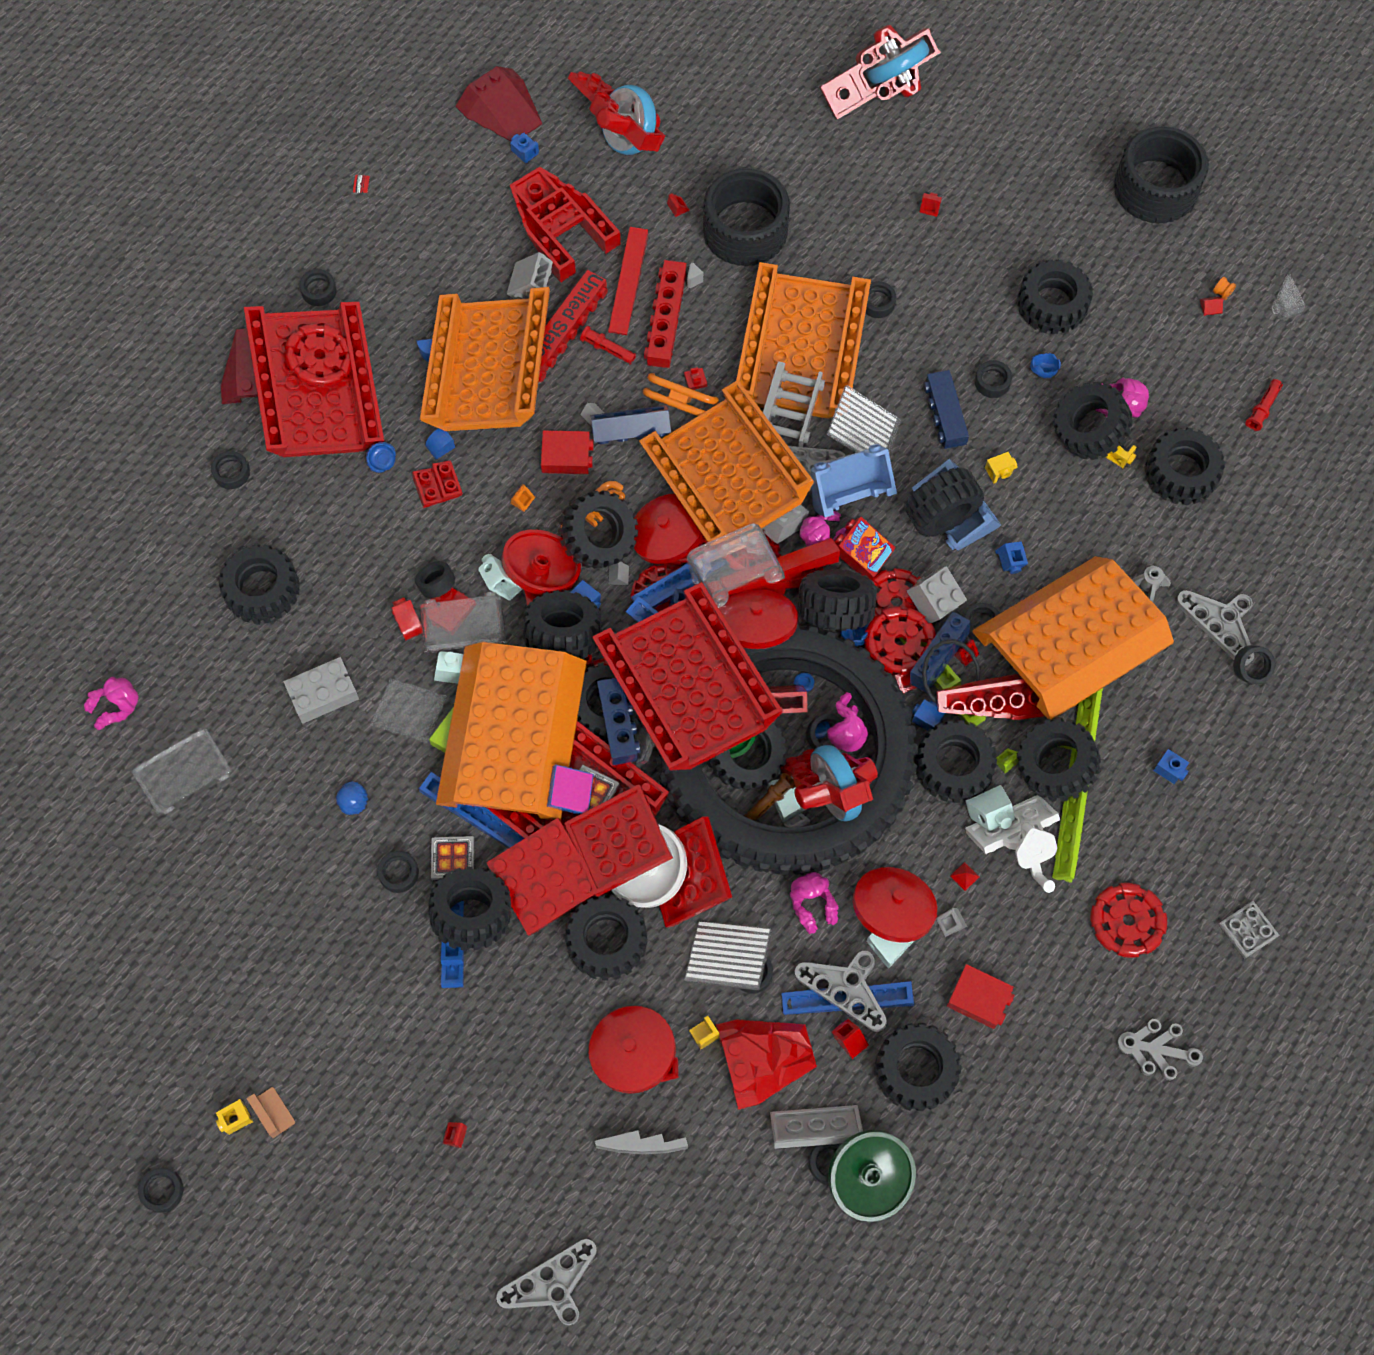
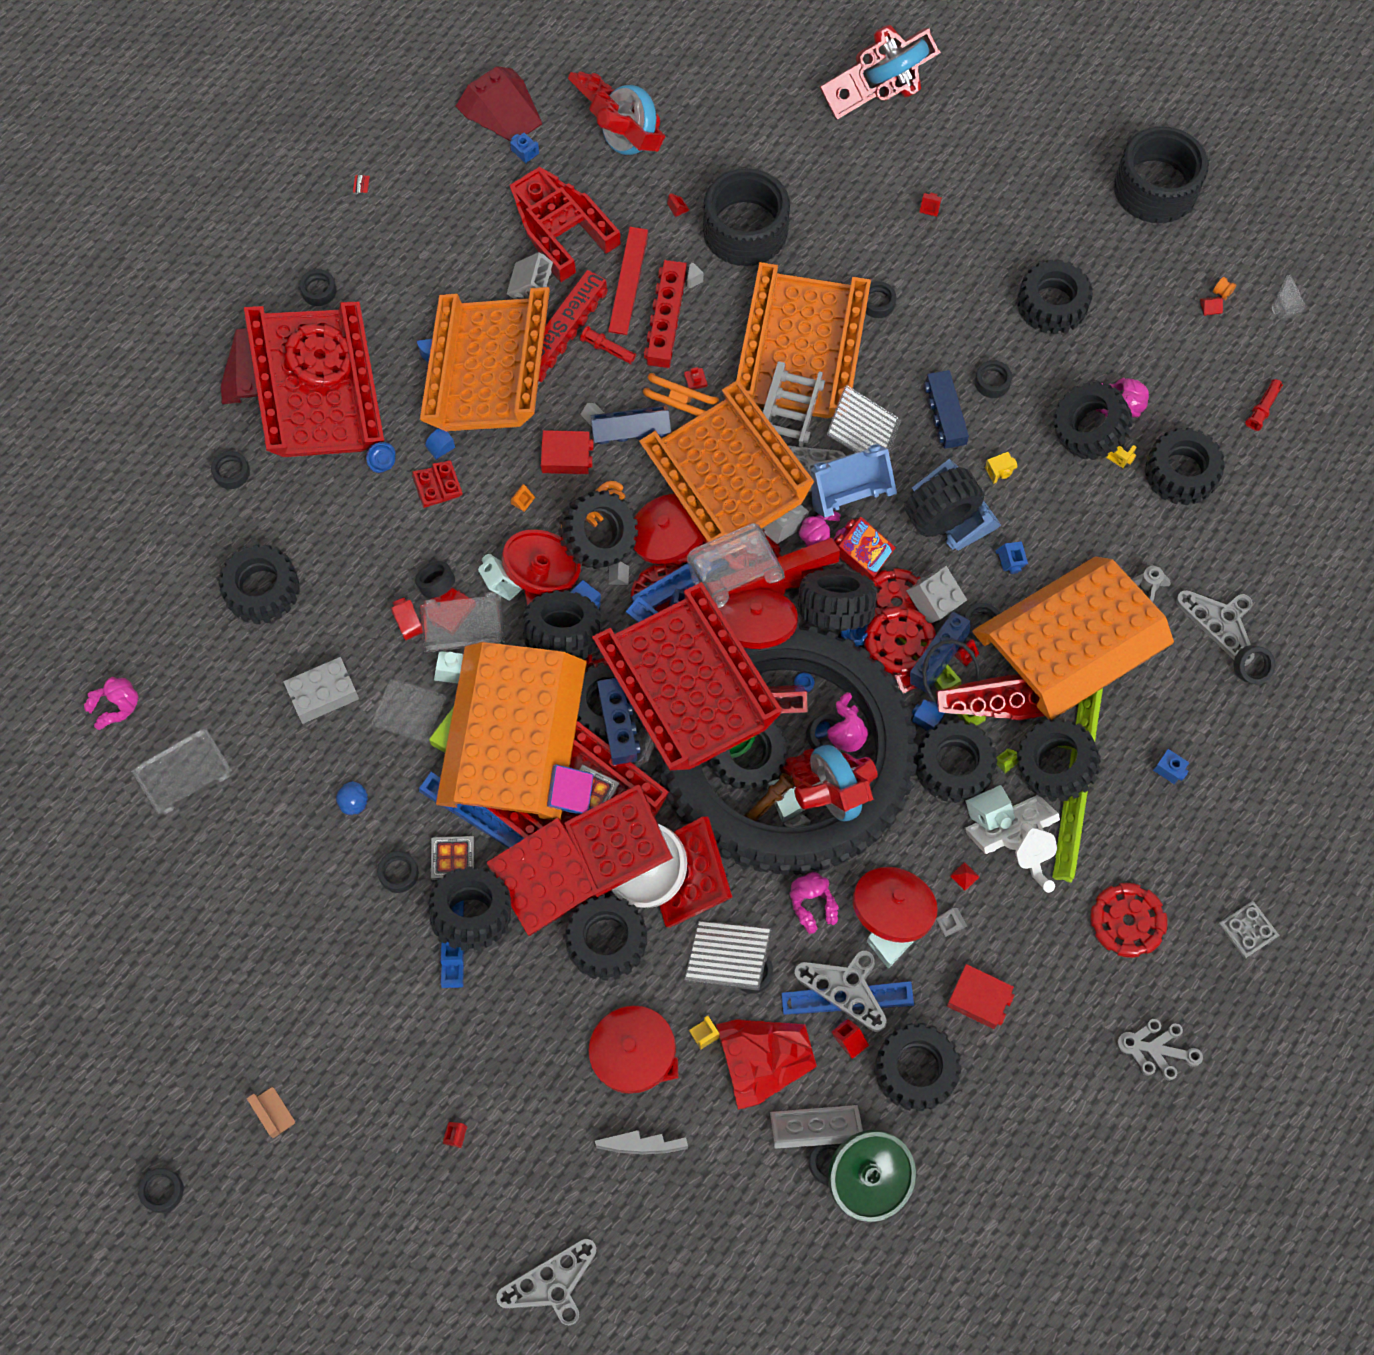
yellow brick [216,1099,253,1135] -> none
blue hair [1030,353,1061,378] -> none

